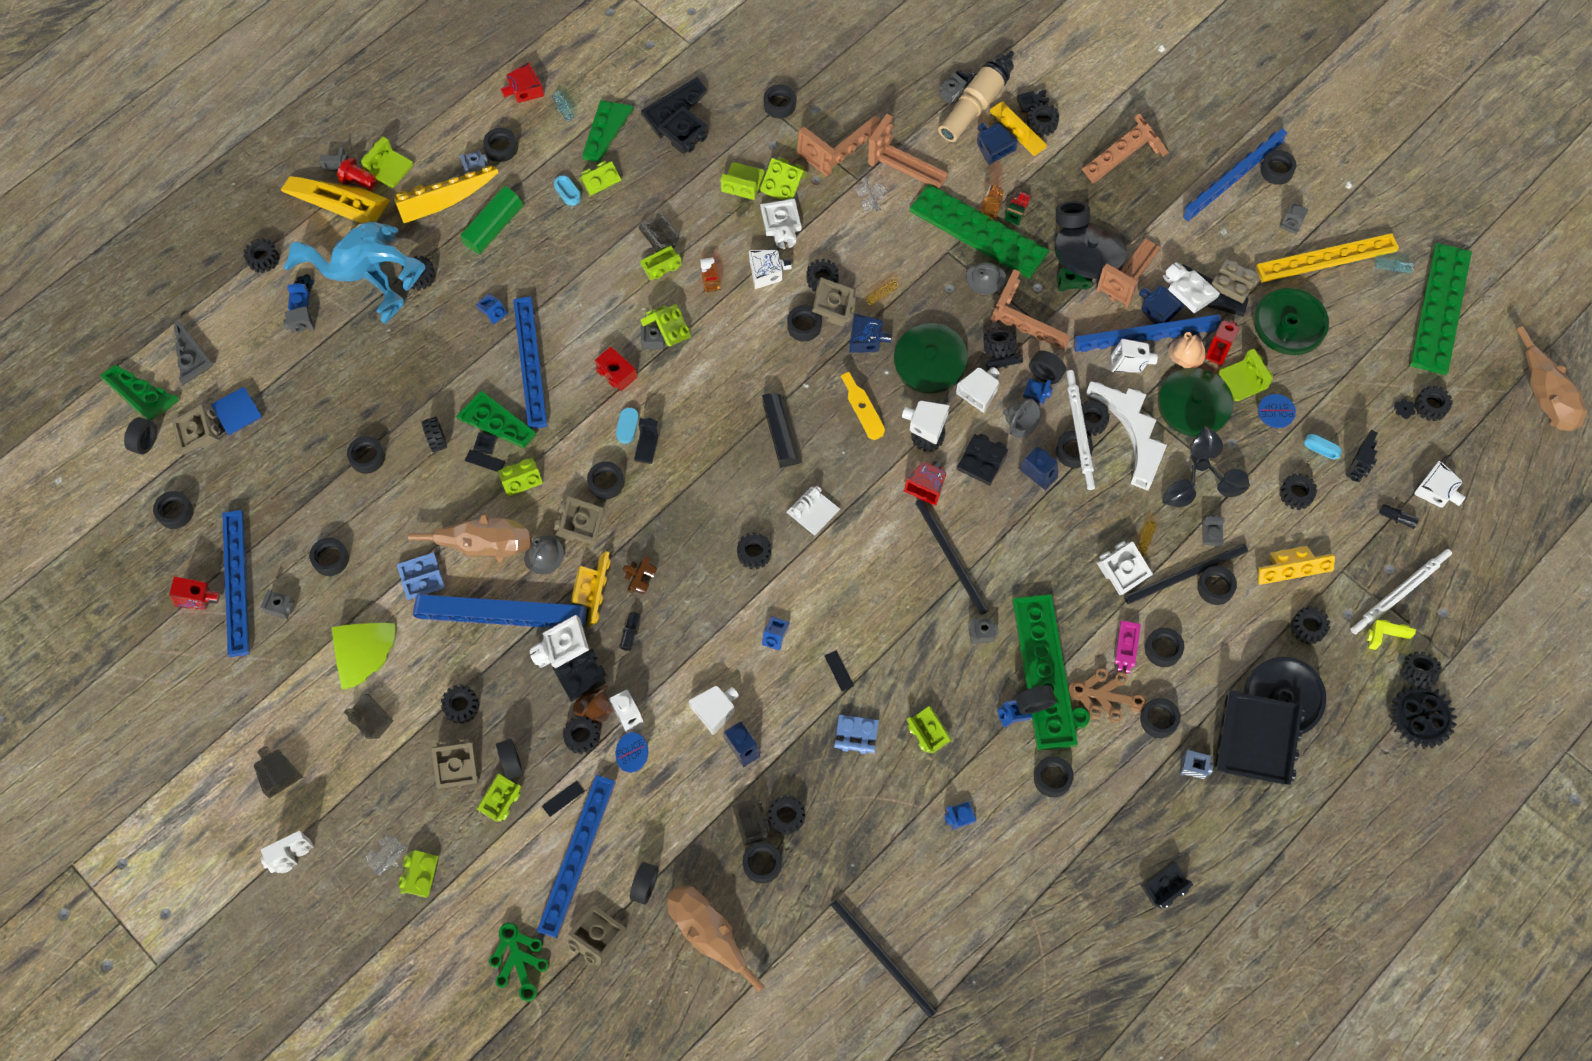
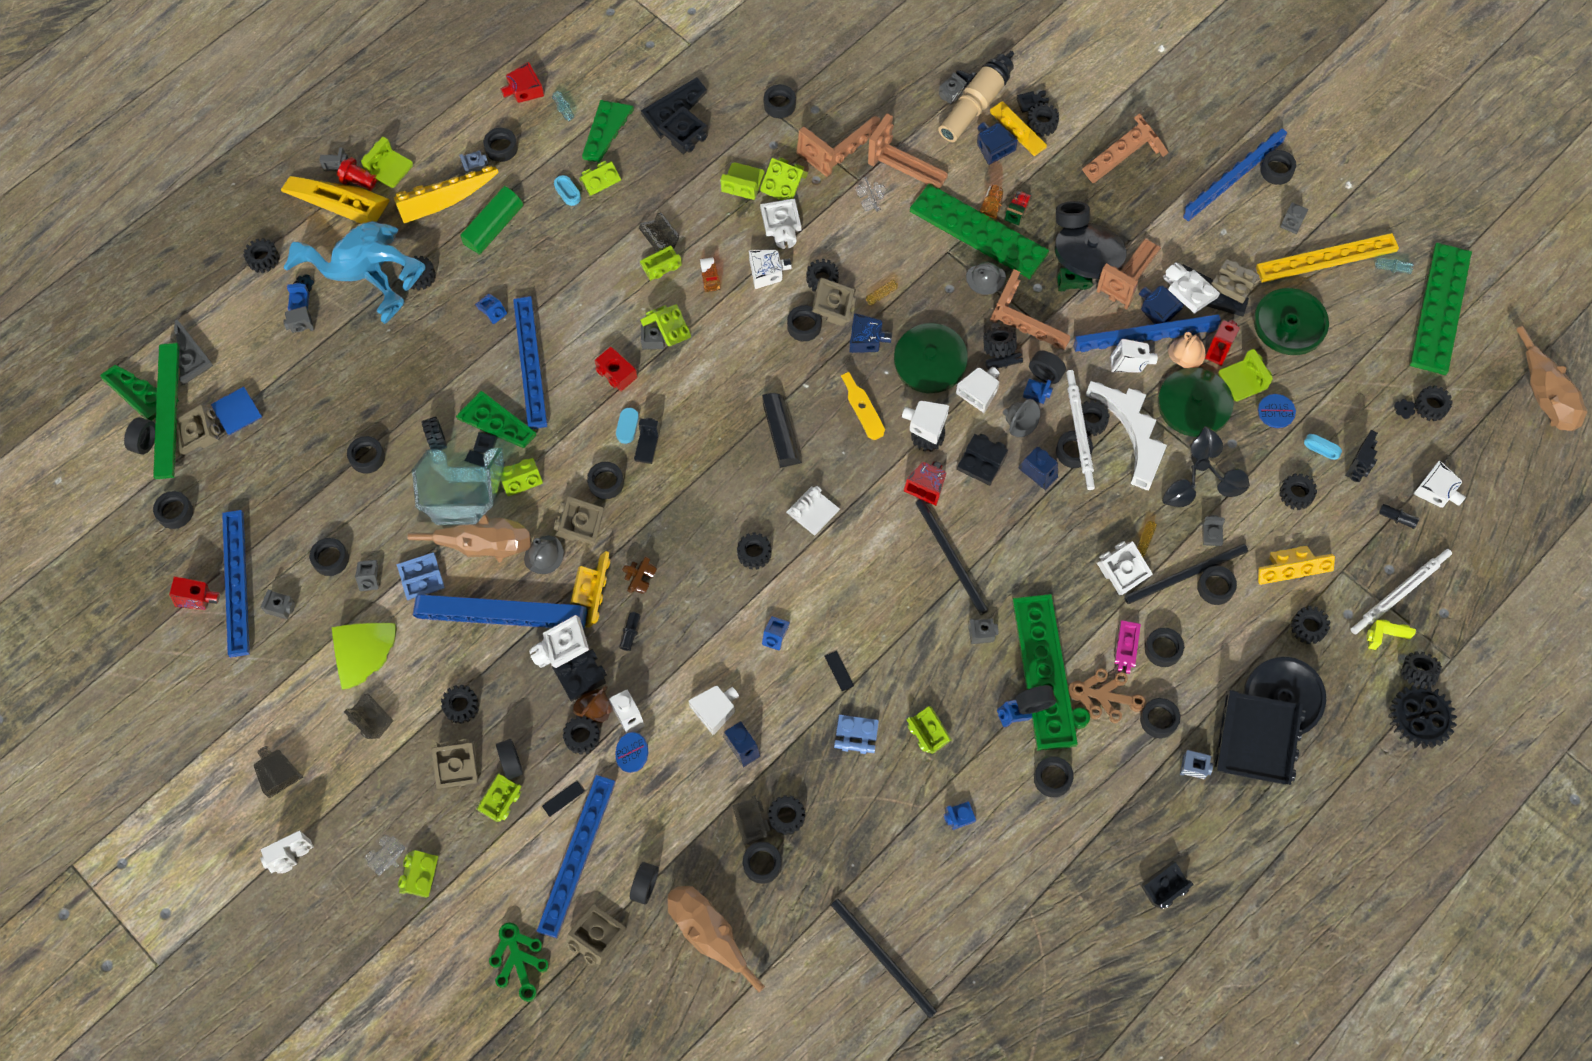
none -> green tile [153,343,180,480]
none -> dark grey bracket [355,560,379,591]
none -> clear light blue windscreen [412,448,504,525]

